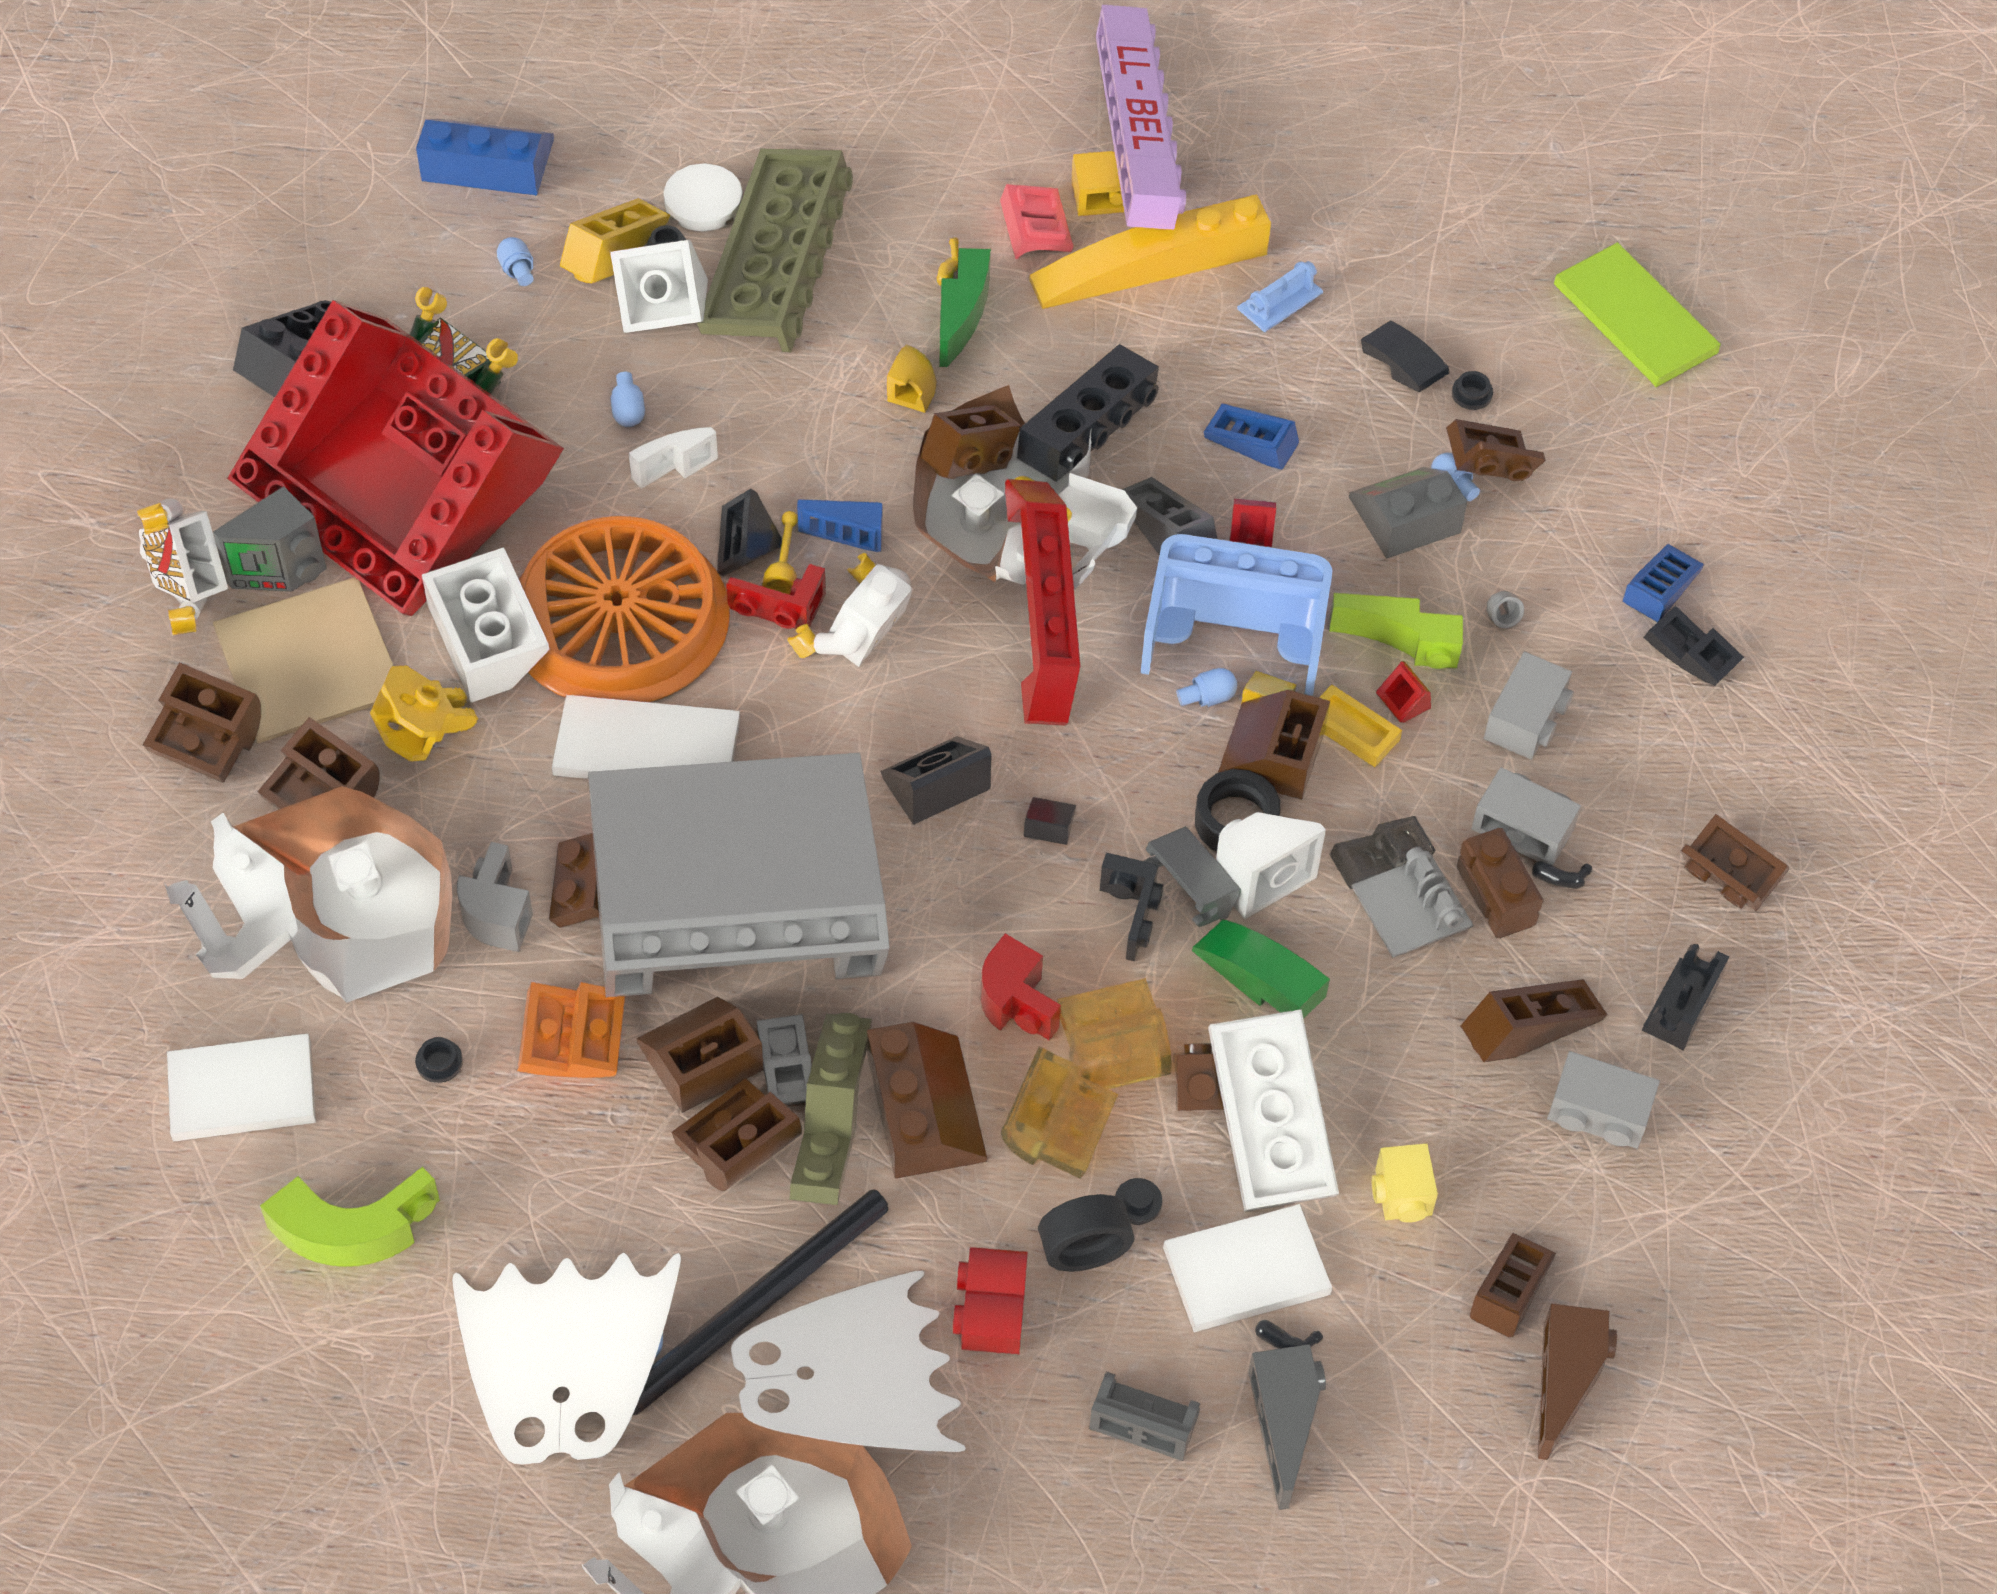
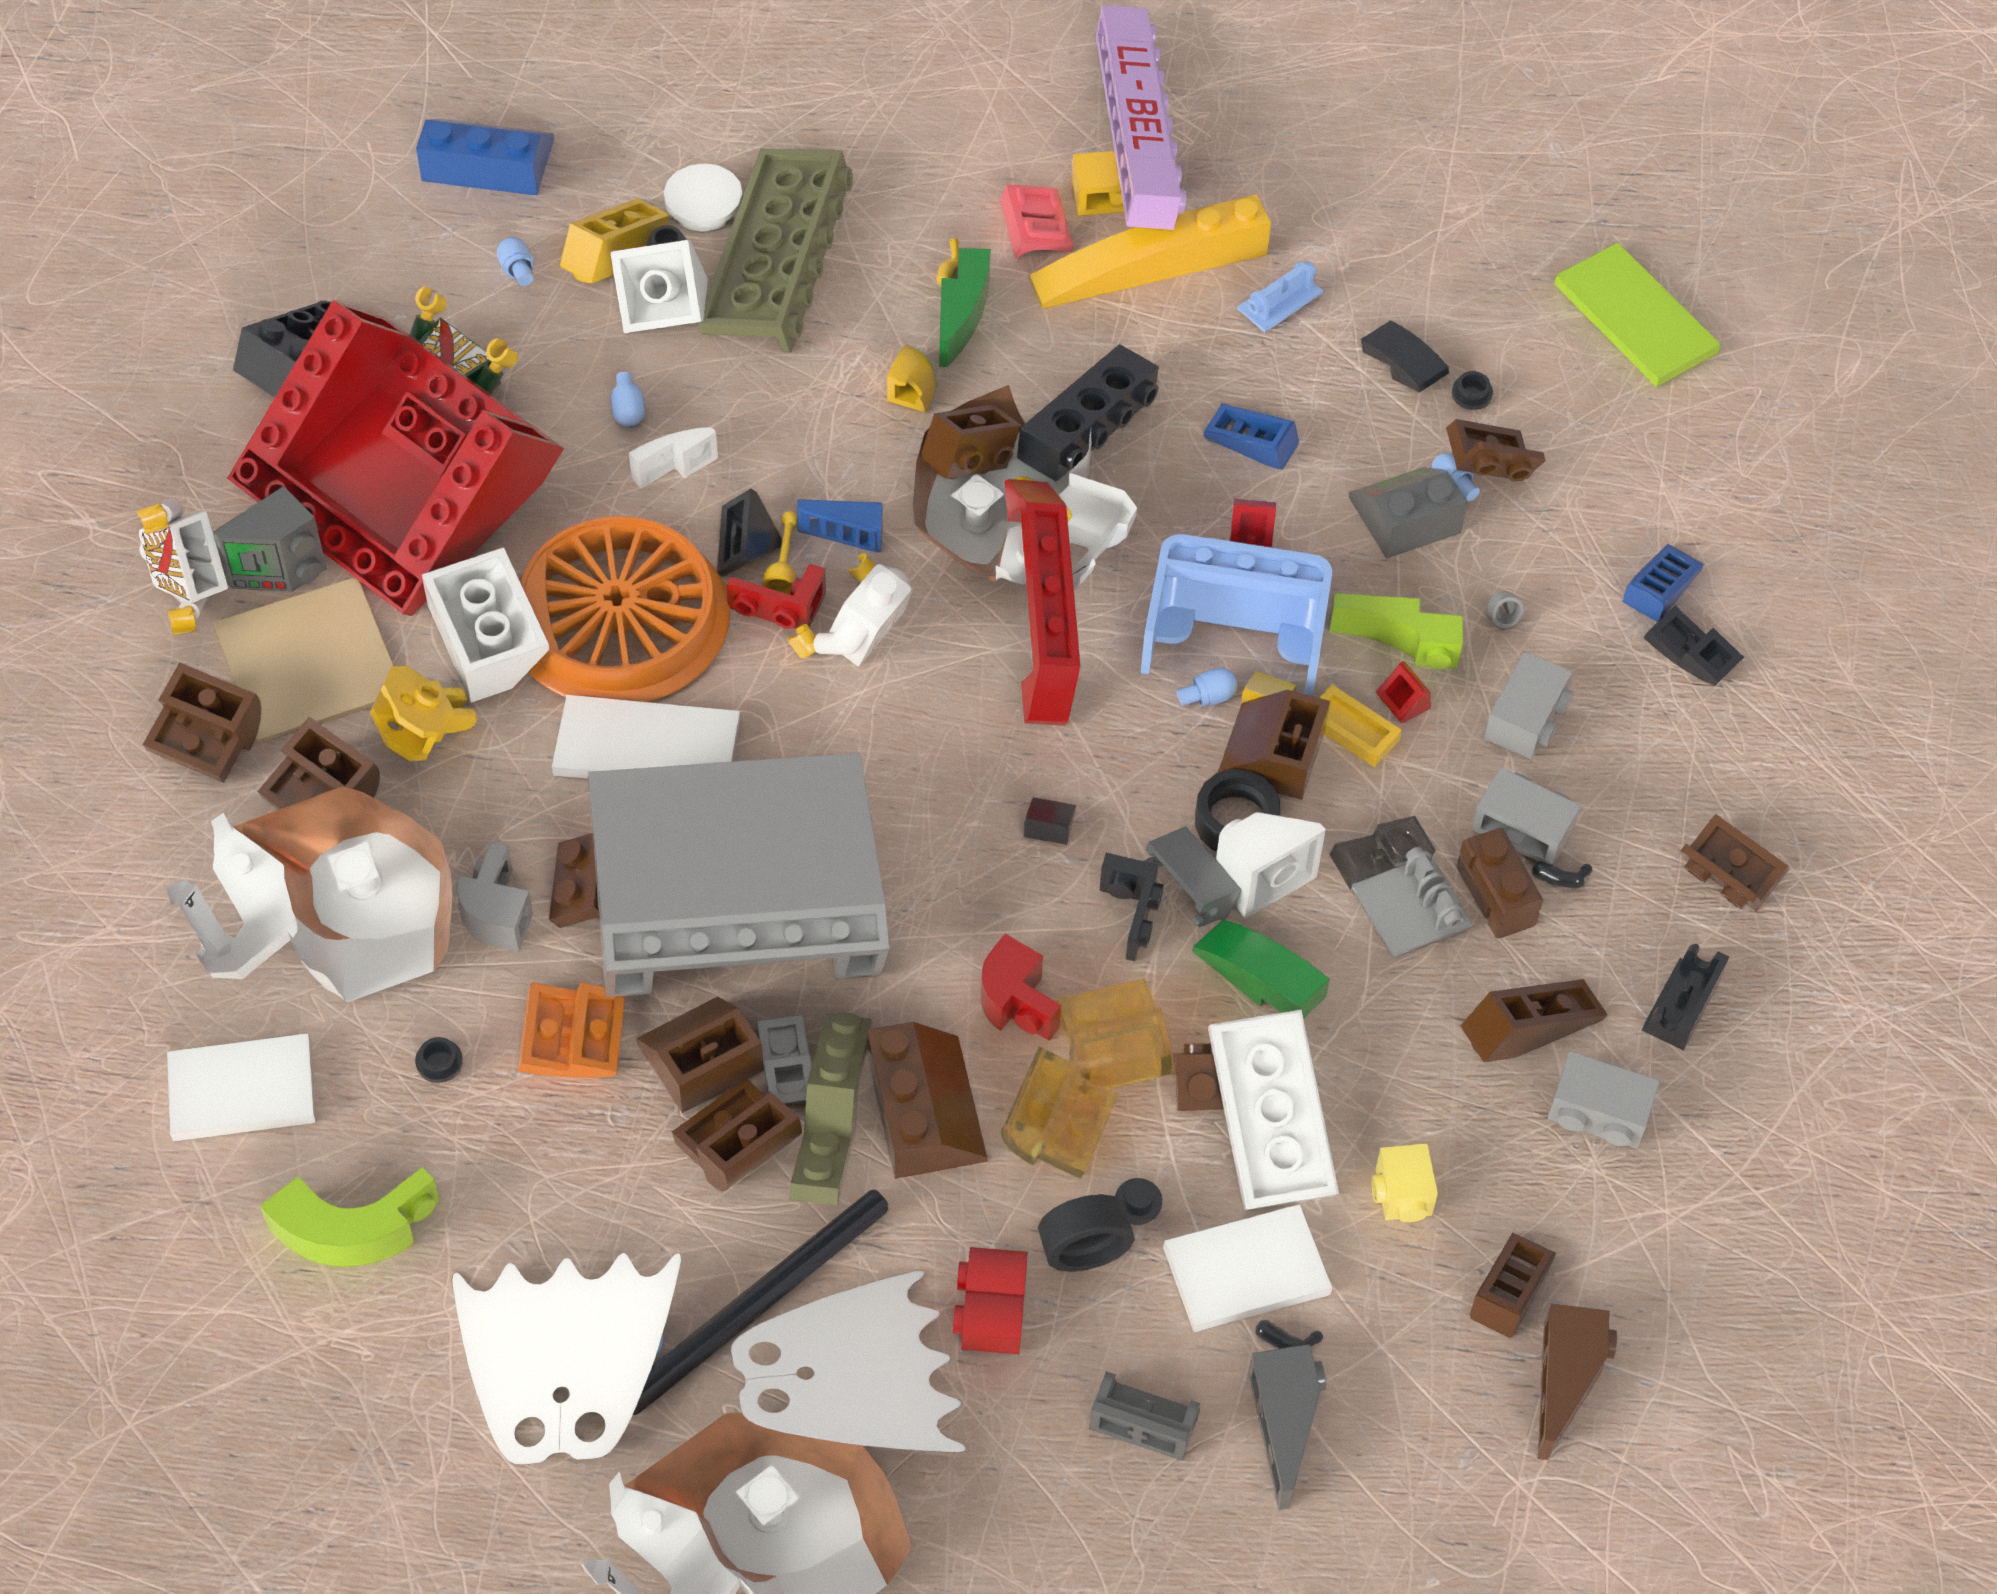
black slope [880,736,992,825] -> none
dark grey slope [1122,477,1218,555] -> none

